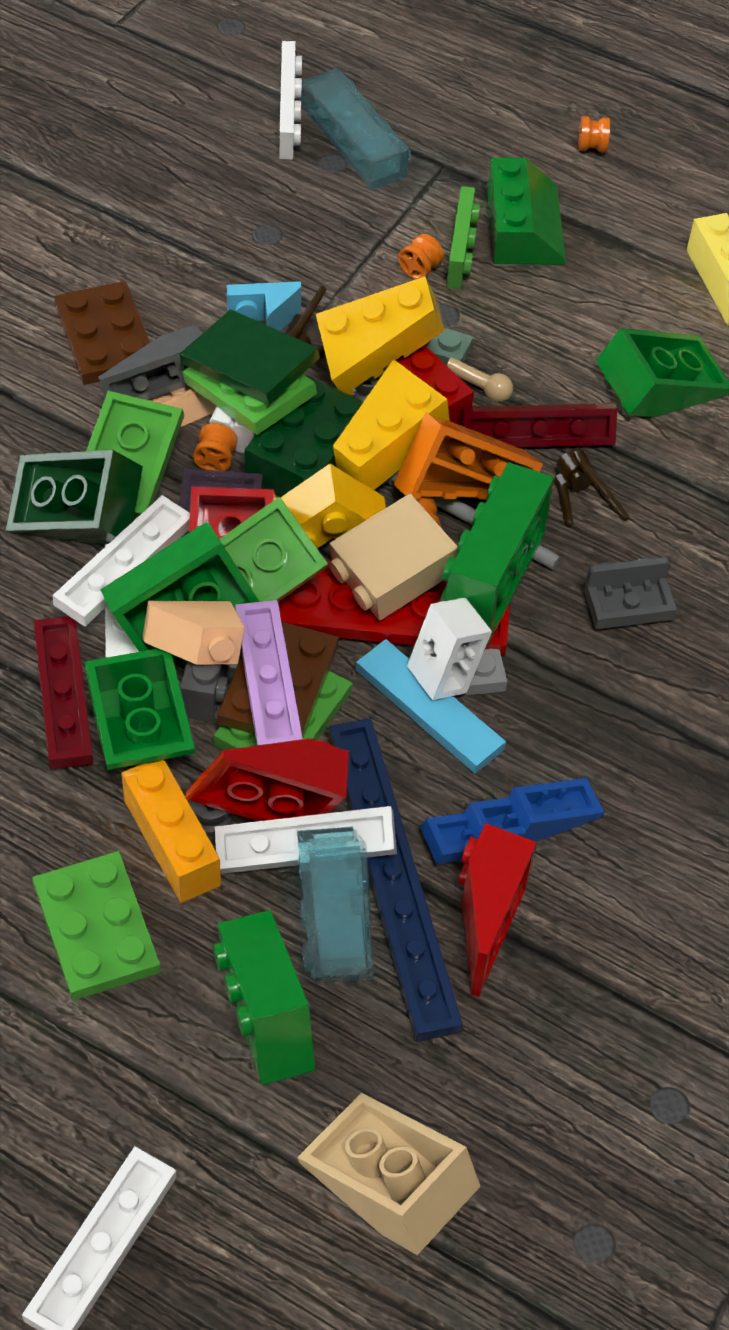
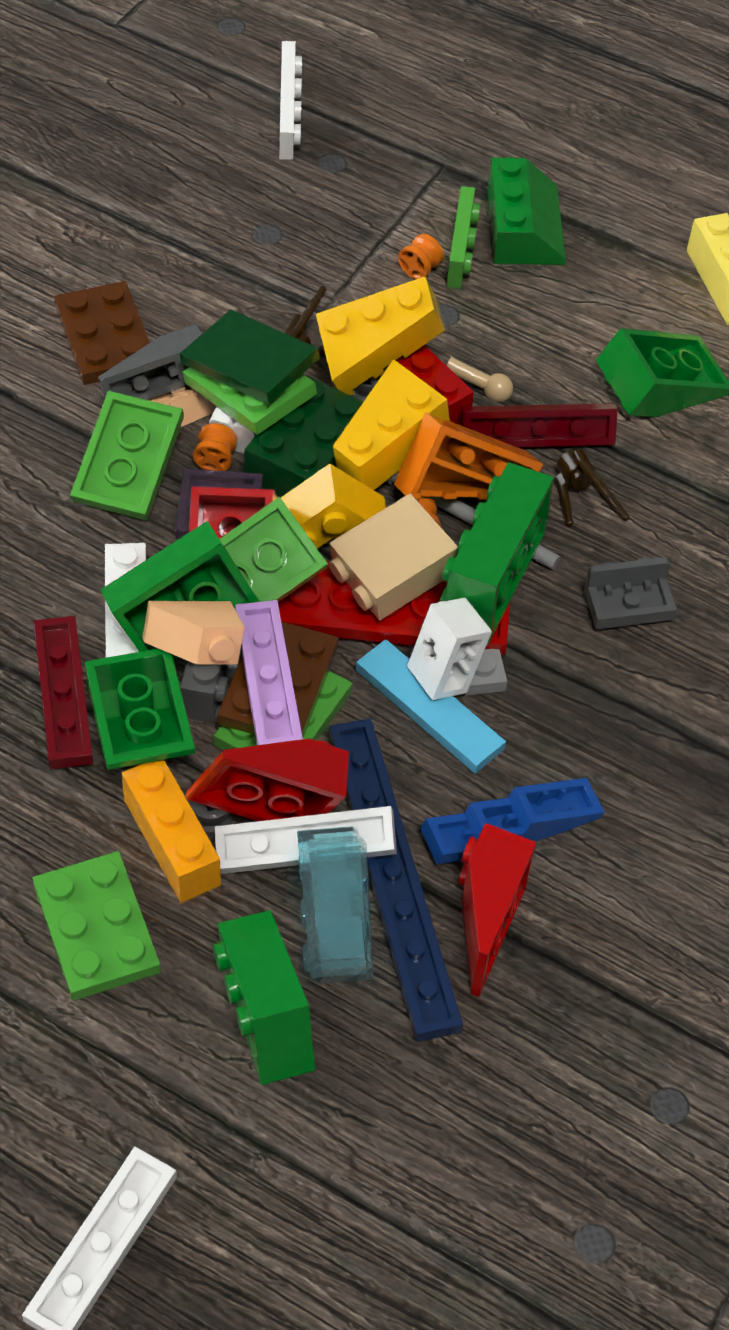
dark green slope [5,450,143,544] -> none
white plate [52,495,190,627] -> none
medium azure slope [226,281,301,331] -> none
tan slope [297,1093,481,1255] -> none
clear light blue brick [302,68,411,190] -> none
sand green plate [427,327,474,365] -> none
orange wheel [578,116,610,153] -> none

